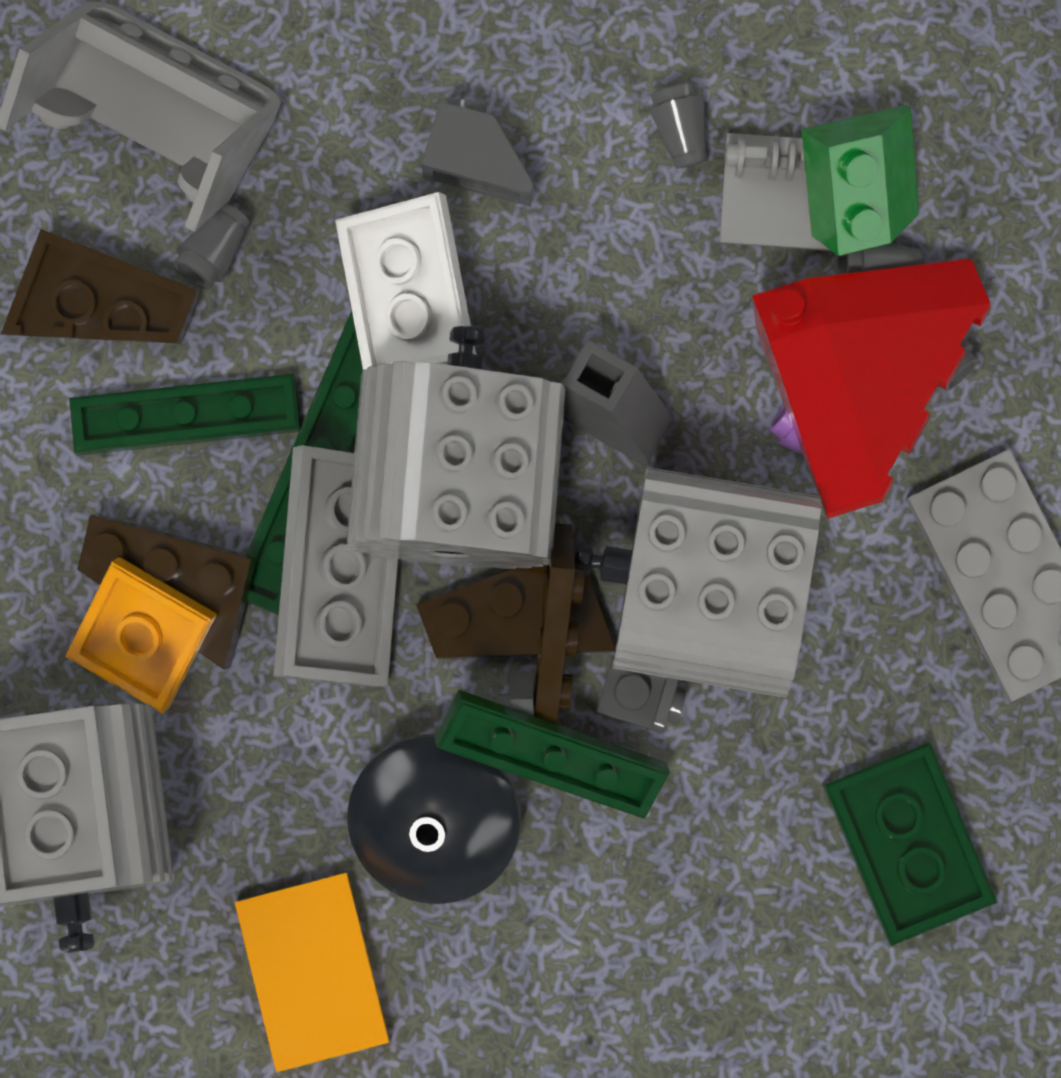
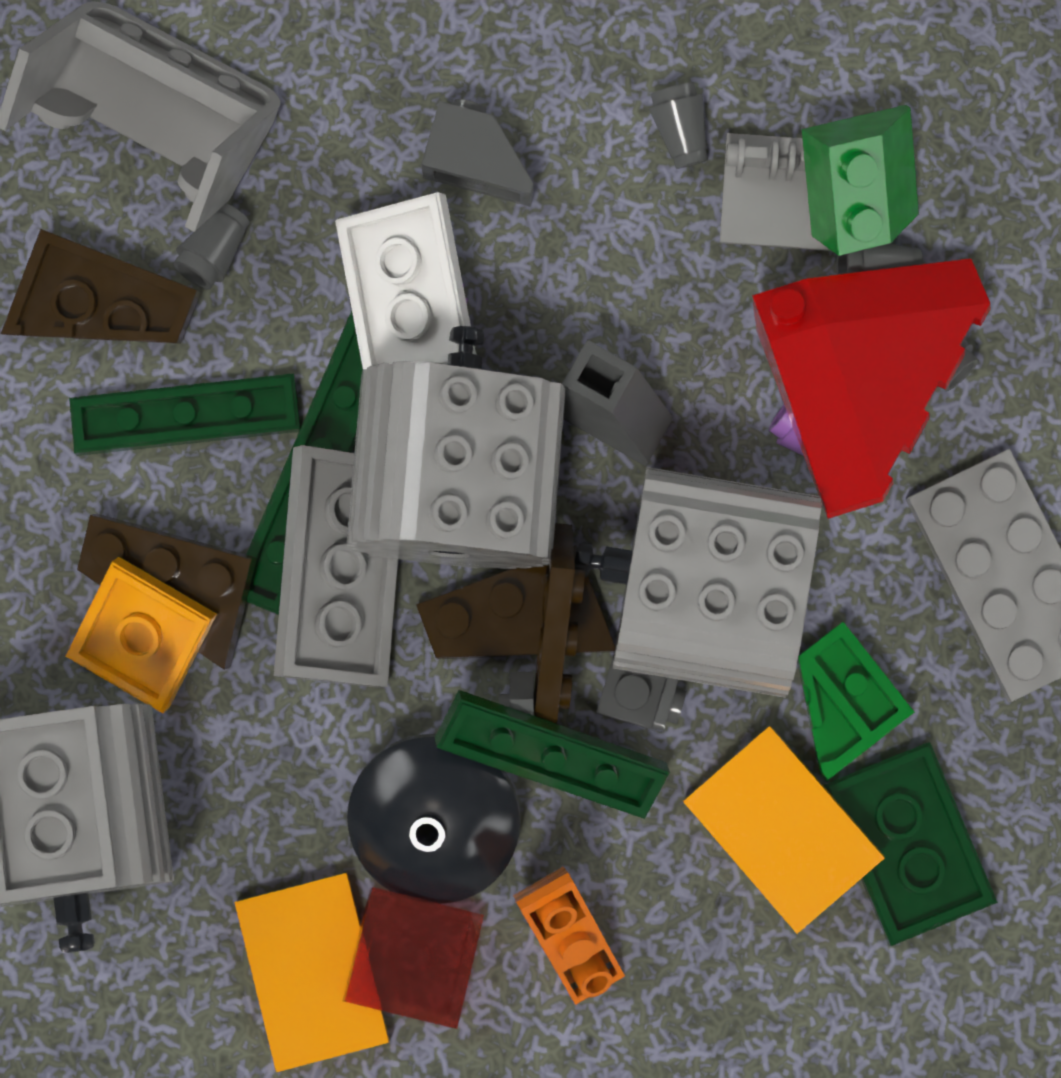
none -> clear red tile [342,887,484,1029]
none -> orange slope [513,866,625,1005]
none -> light orange tile [683,726,885,934]
none -> green wing [797,622,915,781]

